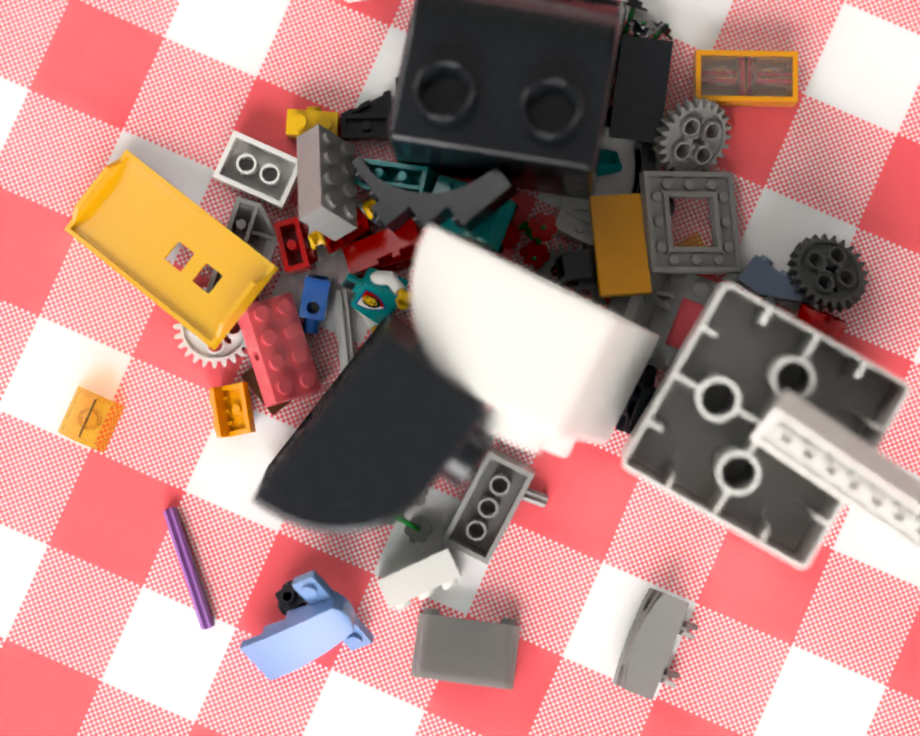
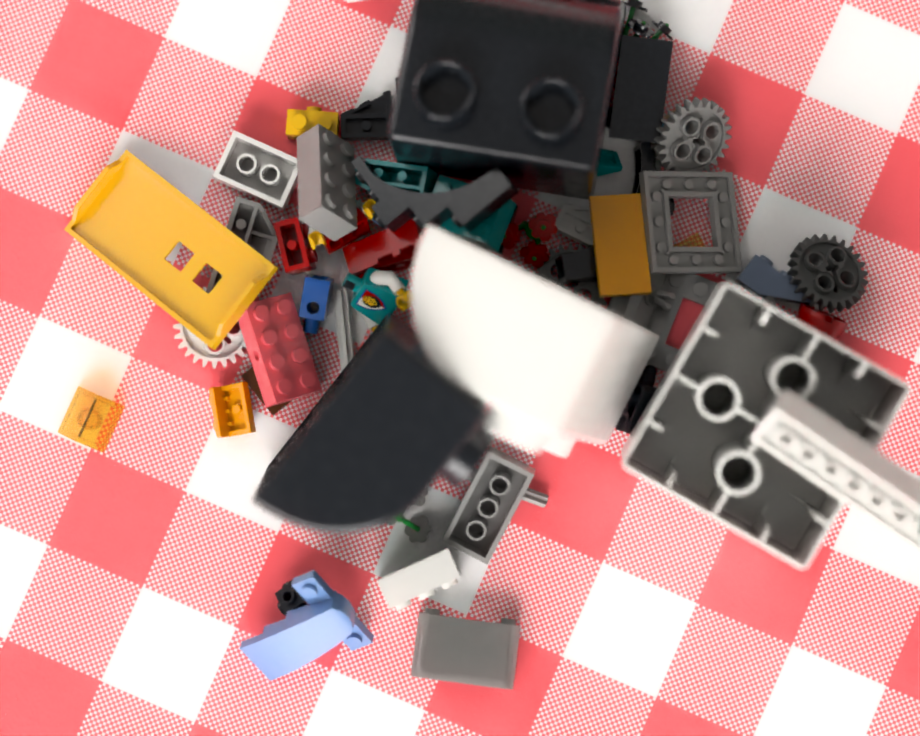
medium lavender axle [163,507,215,630] -> none
light grey piece [612,588,698,700] -> none
clear brick [693,50,798,107] -> none

